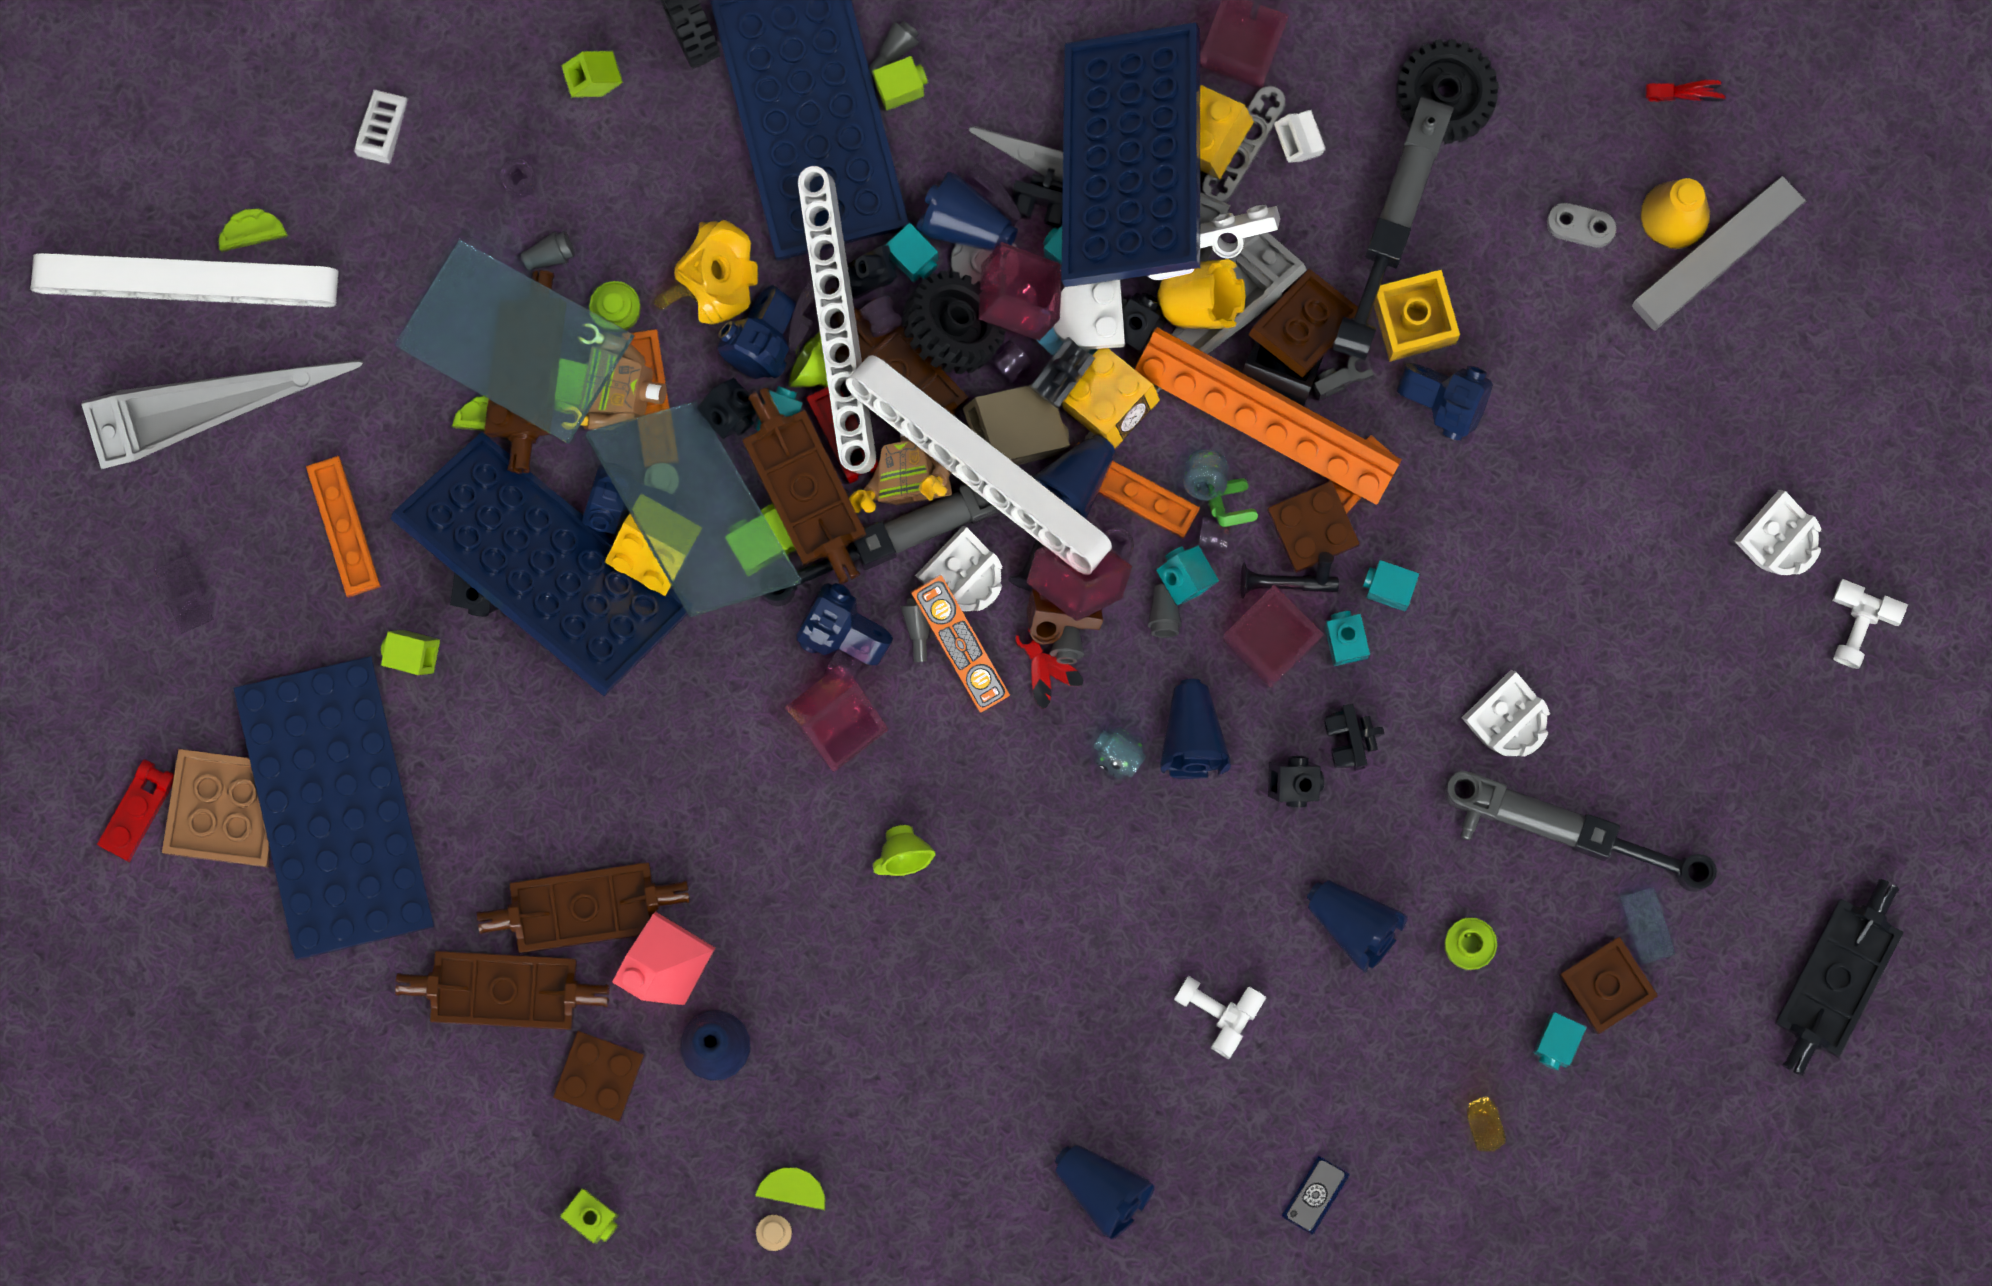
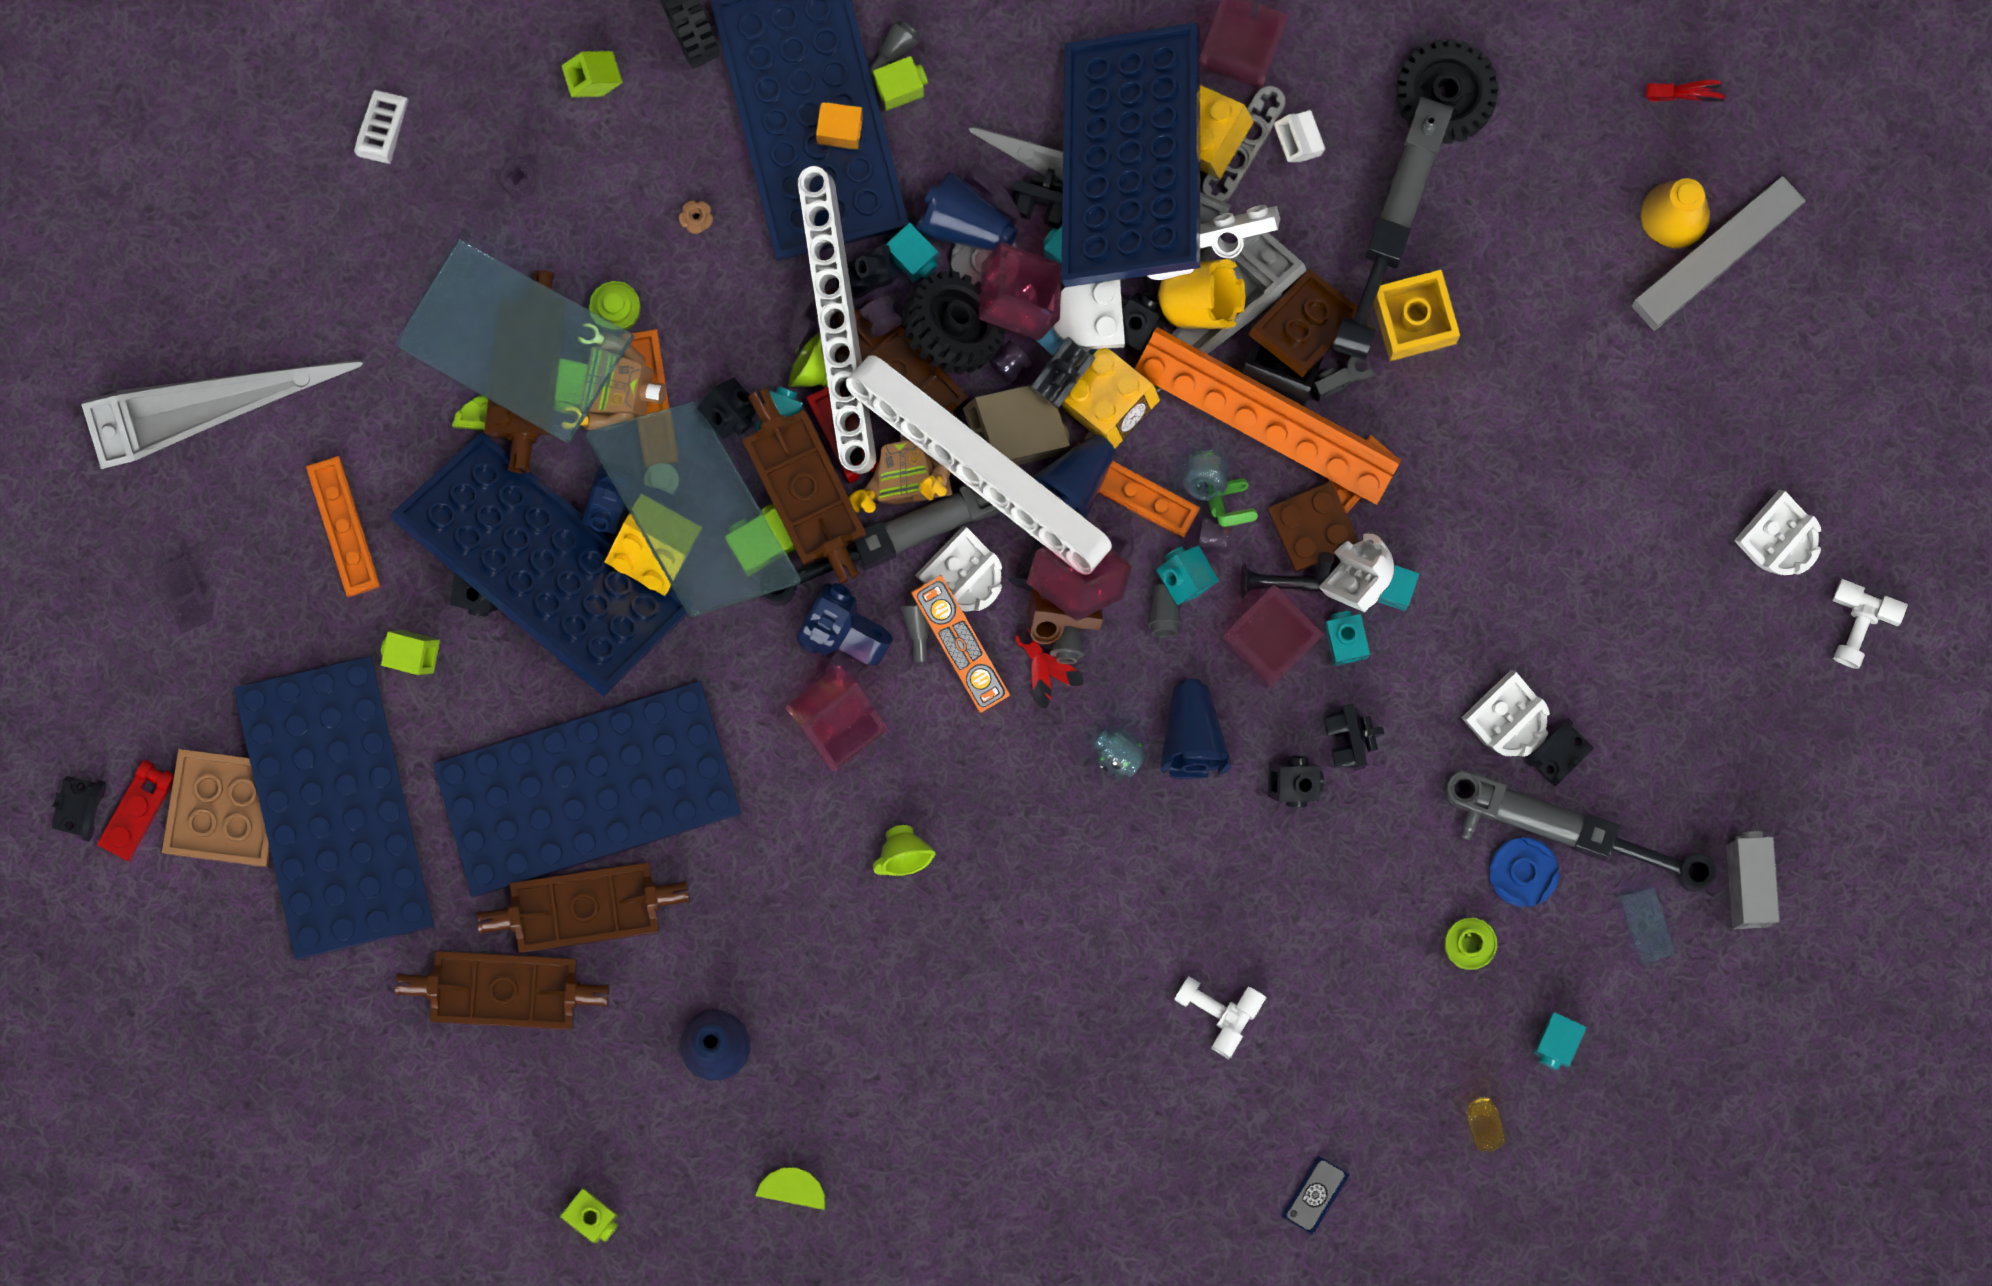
white beam [31,254,338,307] -> none
lime tile [219,209,288,252] -> none
dark grey cone [521,231,575,271] -> none
reddish brown plate [553,1031,645,1122] -> none
coral slope [612,912,715,1005] -> none
clear yellow hair [653,284,698,311] -> none
yellow piece [674,220,758,325] -> none
dark blue piece [717,285,796,379] -> none
tan plate [756,1215,792,1251] -> none
dark blue cone [1055,1145,1155,1240] -> none
dark blue cone [1307,880,1408,973] -> none
dark blue piece [1397,363,1493,440] -> none
light grey plate [1547,203,1616,248] -> none
reddish brown plate [1559,936,1658,1035] -> none
black plate [1775,879,1904,1076] -> none
none -> black piece [52,776,106,842]
none -> dark blue plate [433,681,742,898]
none -> medium nougat plate [679,200,713,234]
none -> light orange panel [816,102,863,150]
none -> white slope [1319,534,1394,612]
none -> blue tile [1489,837,1560,907]
none -> black piece [1526,719,1594,787]
none -> light grey brick [1726,831,1779,929]

